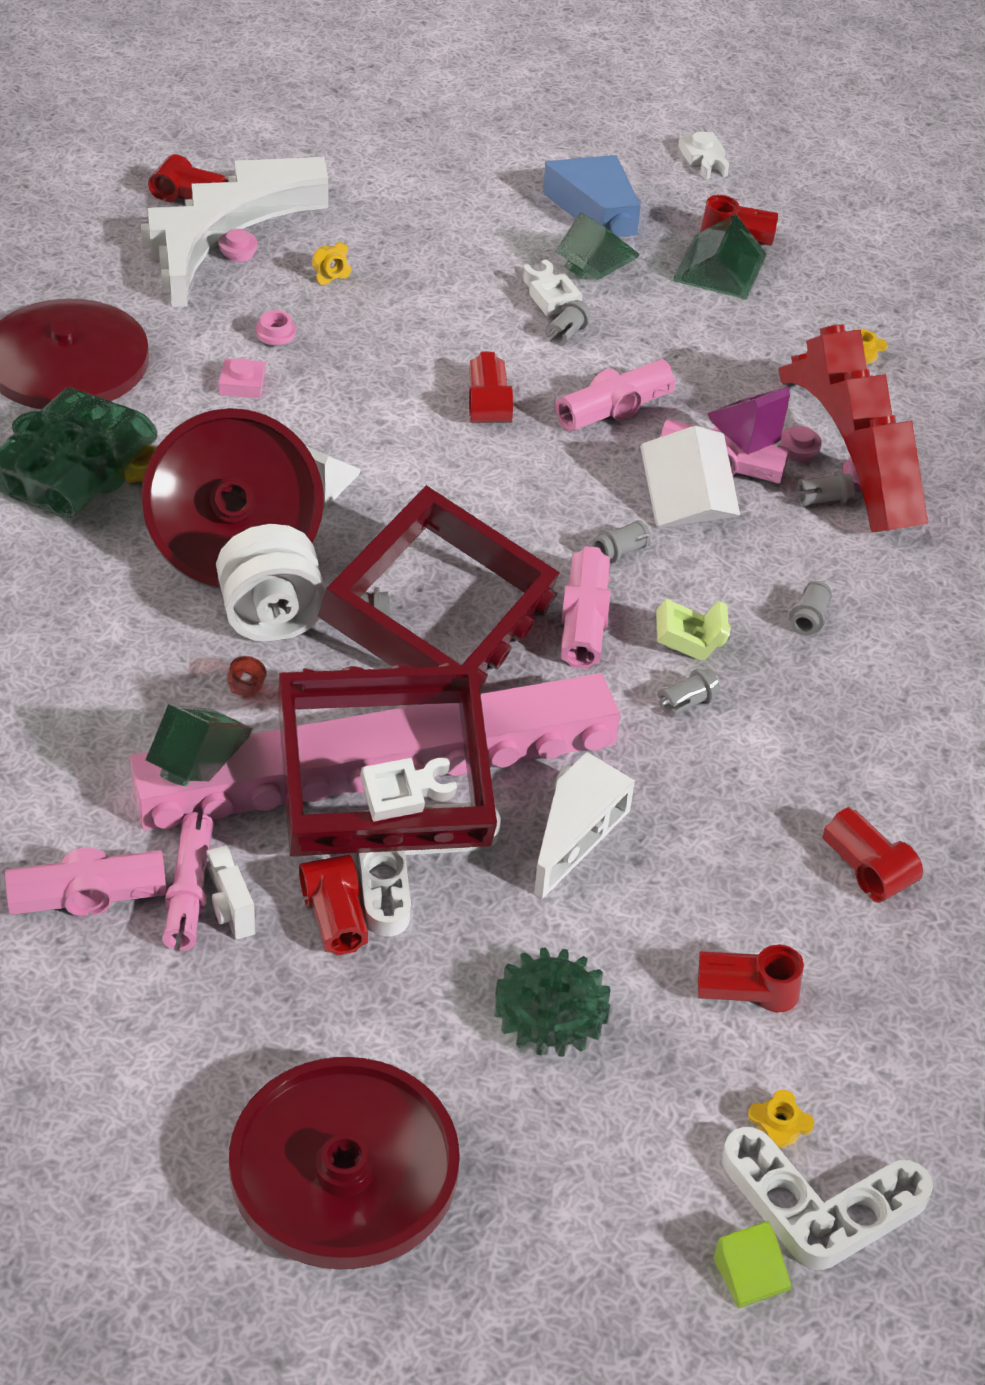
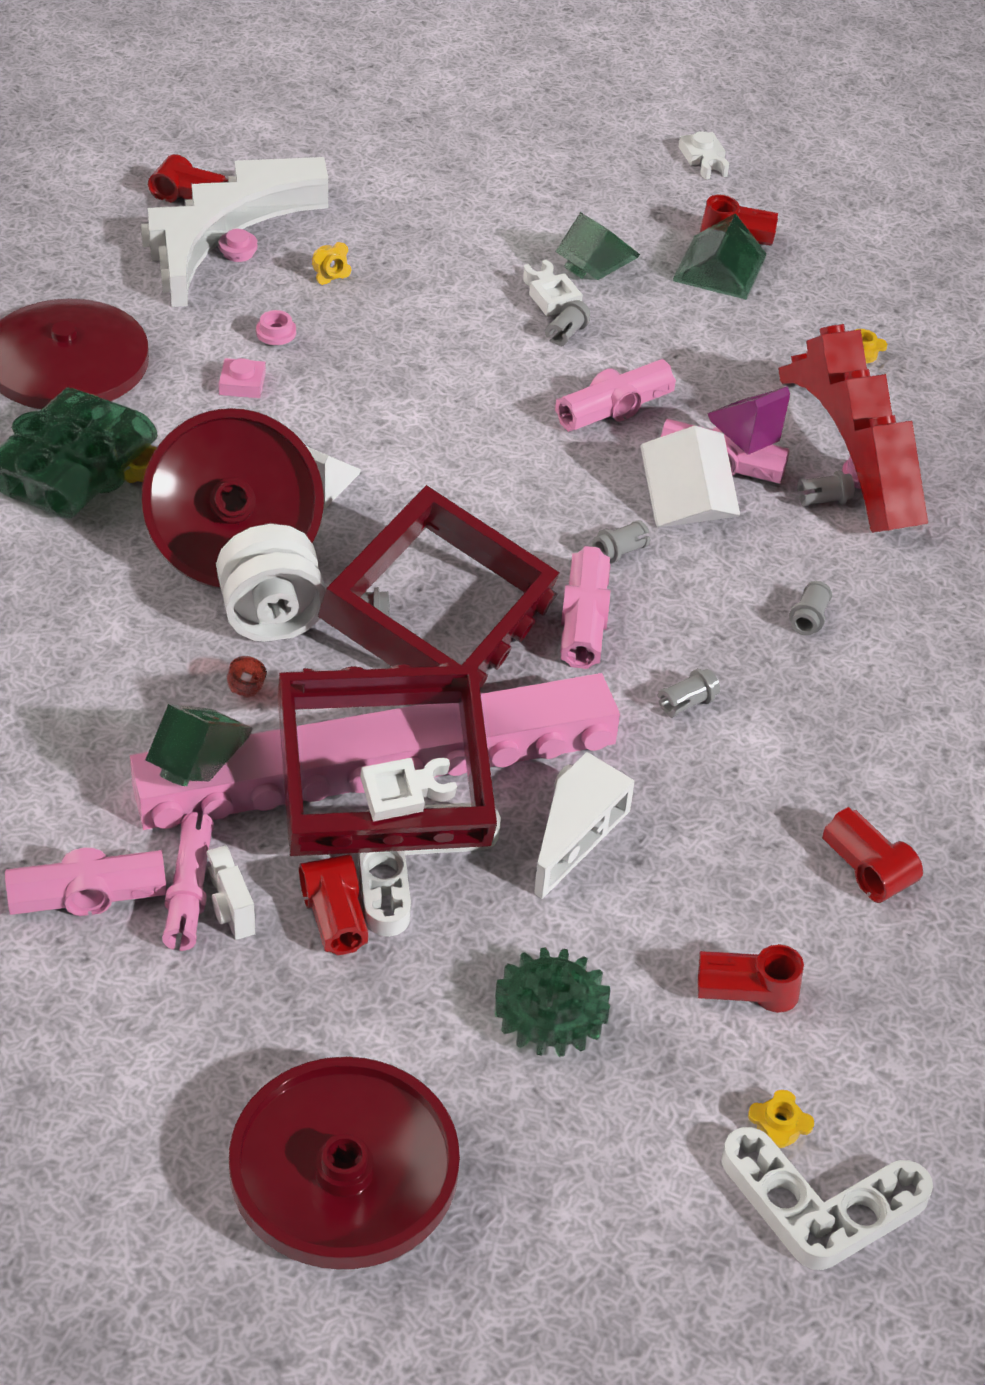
red piece [469,351,513,423] -> none
medium blue slope [543,155,641,239] -> none
yellowish green bracket [656,599,731,660] -> none
lime slope [713,1221,792,1308] -> none
bright pink plate [780,426,822,462] -> none

